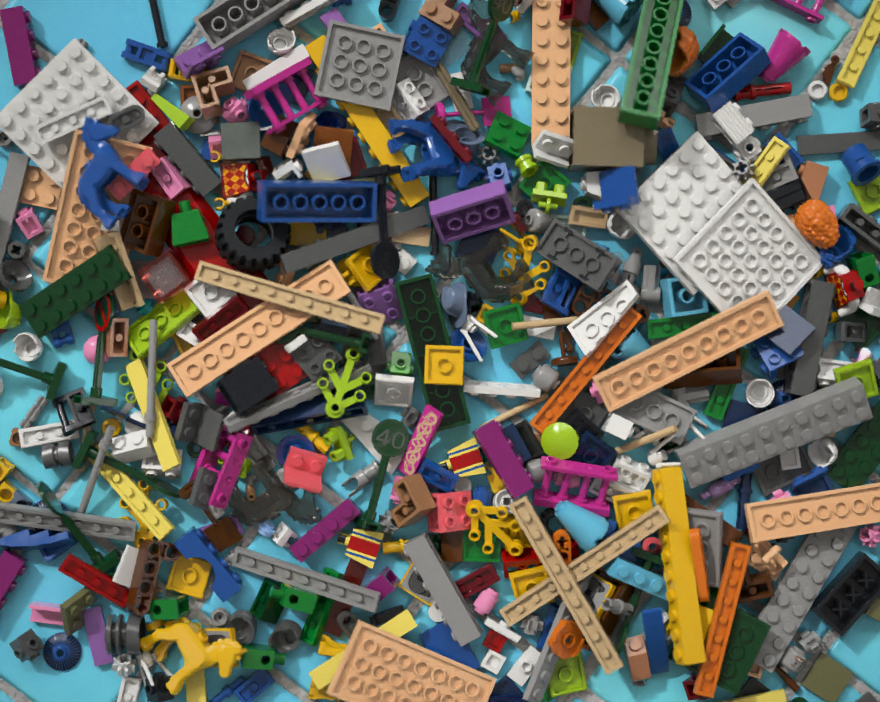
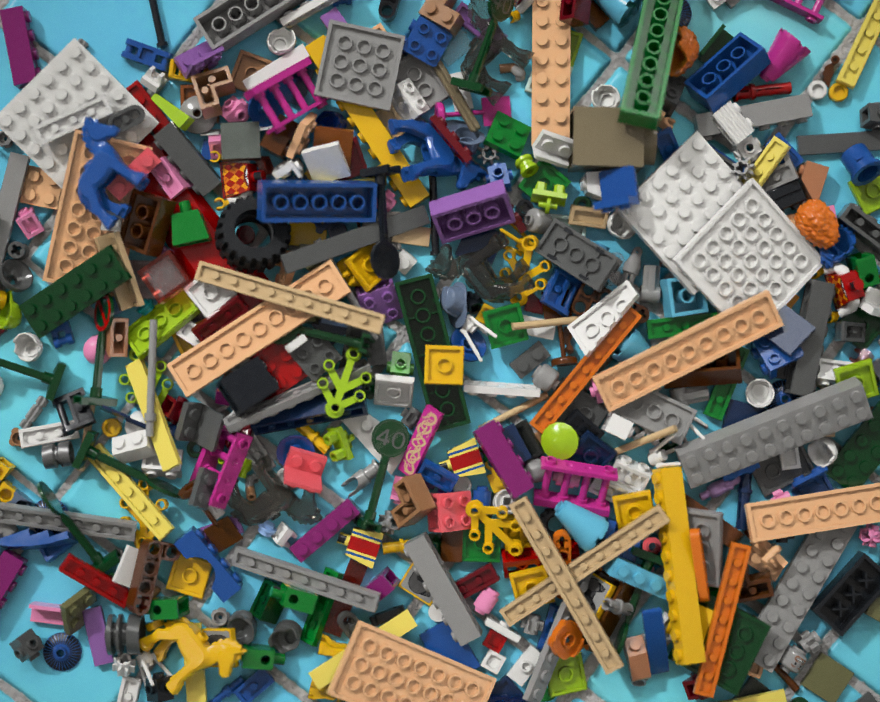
light grey bar [77,425,115,514] -> none

